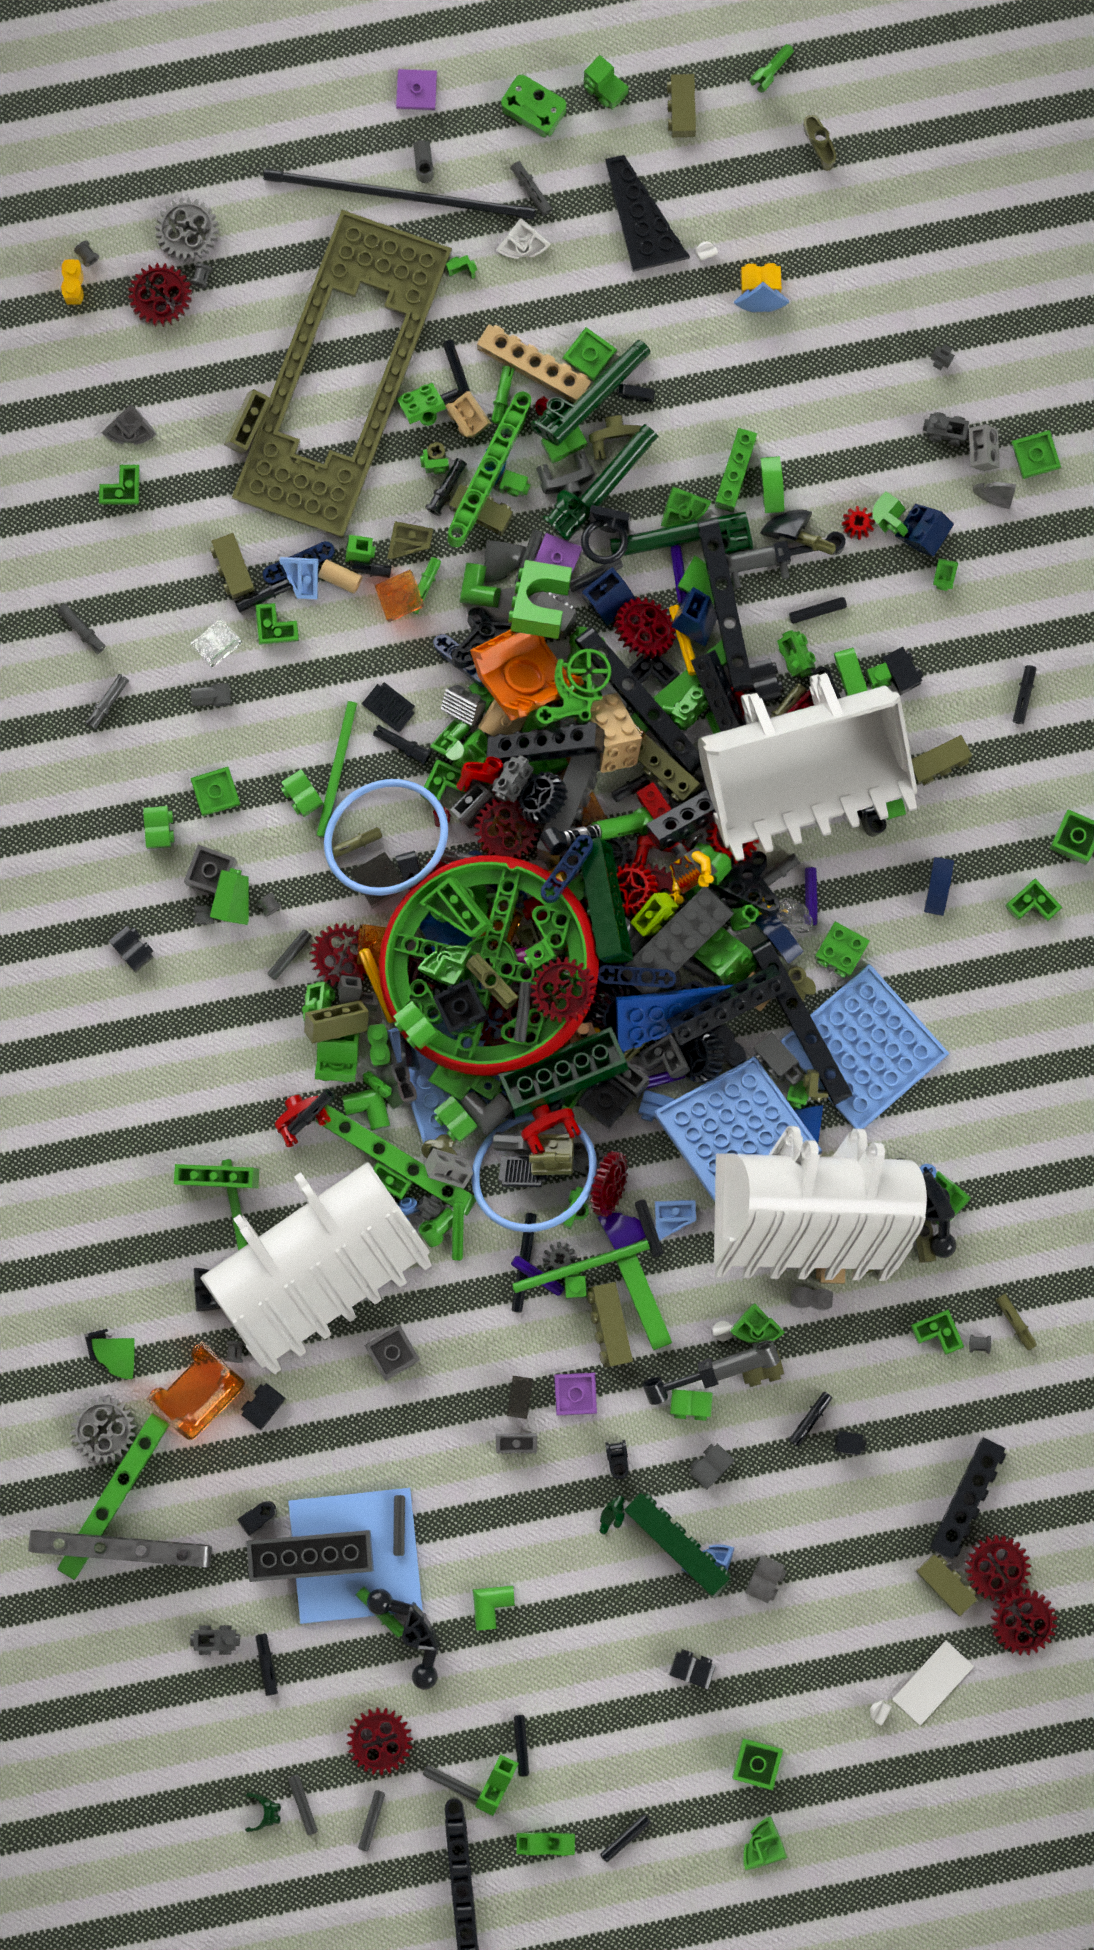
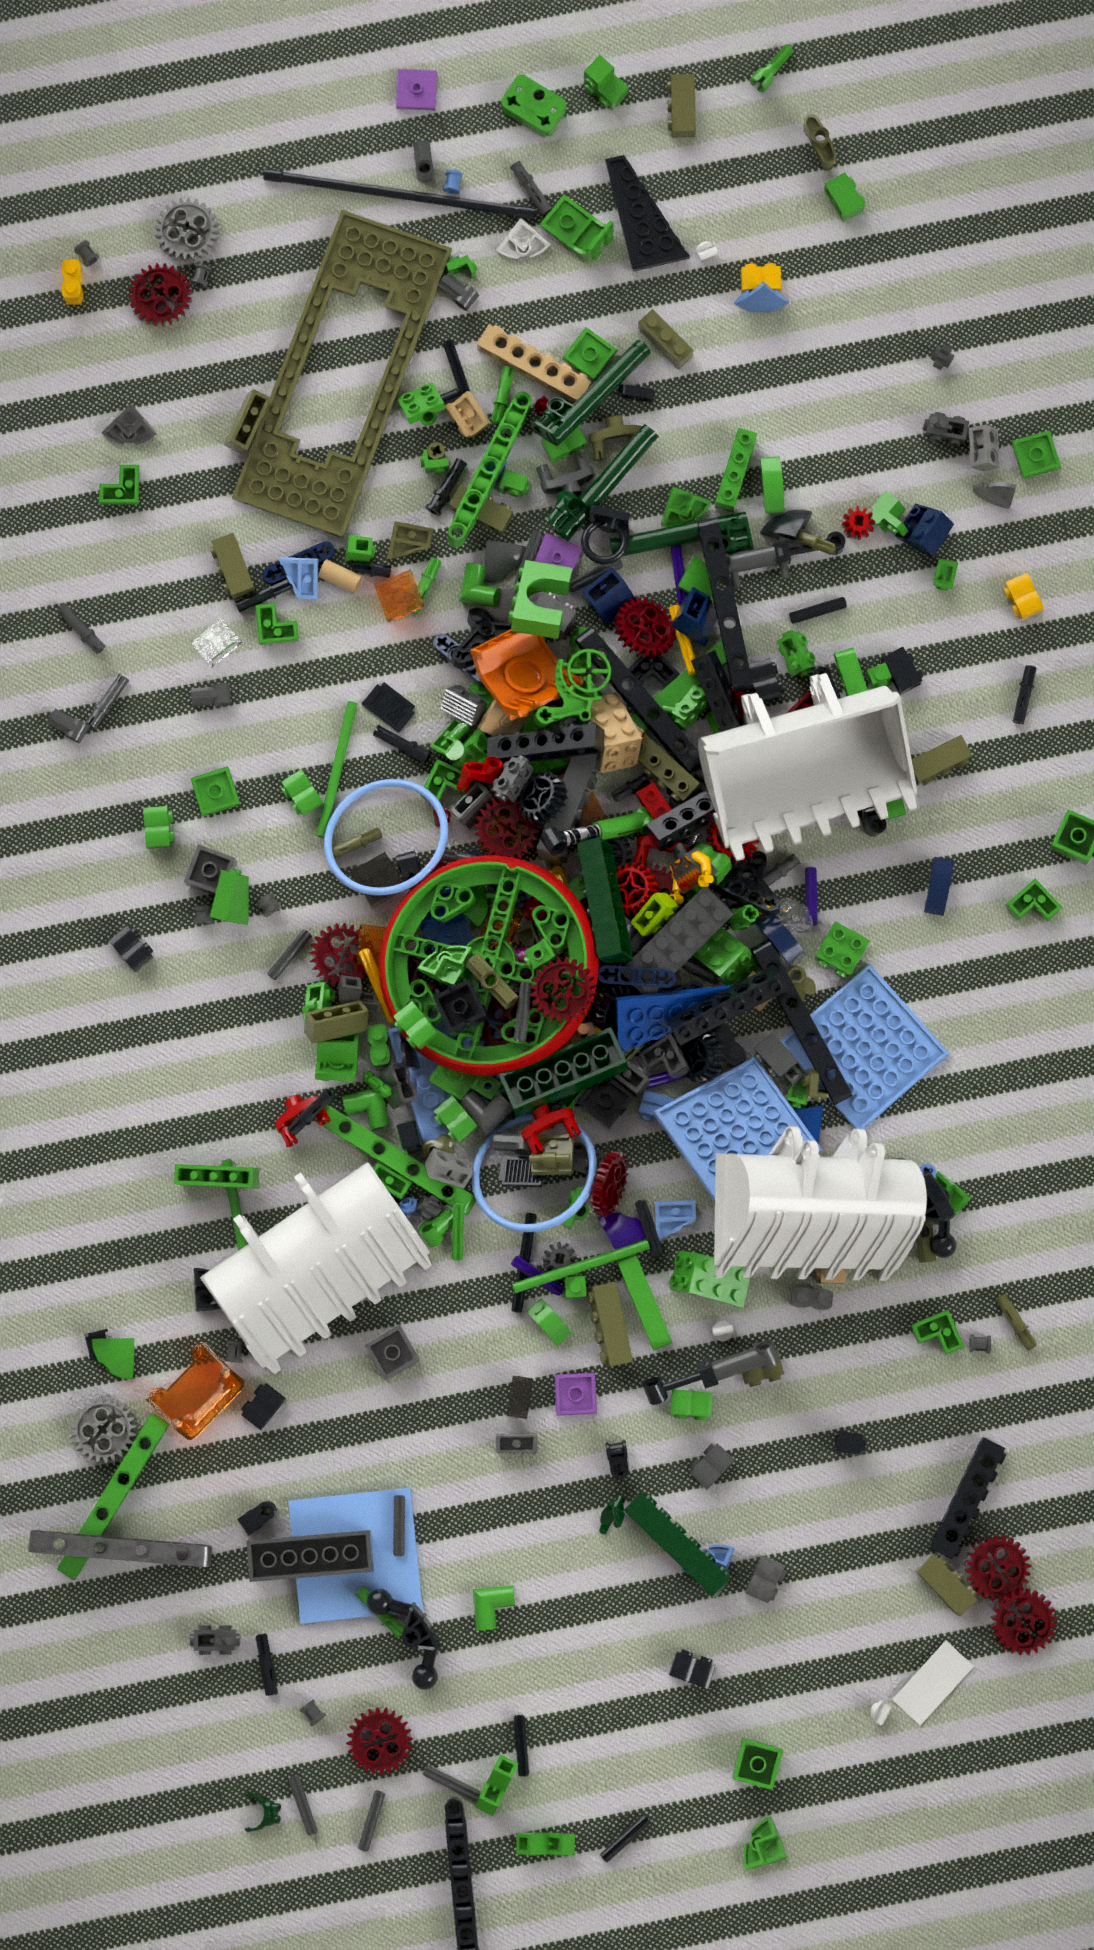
bright green wedge [419,877,493,938] -> none
dark blue beam [541,835,593,903] -> none
bright green brick [729,1303,785,1343] -> none
olive axle [769,683,807,718] -> none
black axle [788,1392,833,1447] -> none
none -> dark grey piece [47,708,90,744]
none -> dark grey bush [300,1699,326,1727]
none -> black brick [396,1120,422,1154]
none -> dark grey piece [438,273,479,311]
none -> medium blue bush [443,169,463,194]
none -> bright green brick [527,1298,572,1346]
none -> bright green bracket [540,195,614,263]
none -> olive brick [638,309,694,369]
none -> bright green bracket [669,1251,750,1308]
none -> bright green brick [824,172,866,222]
none -> yellow brick [1003,573,1044,621]

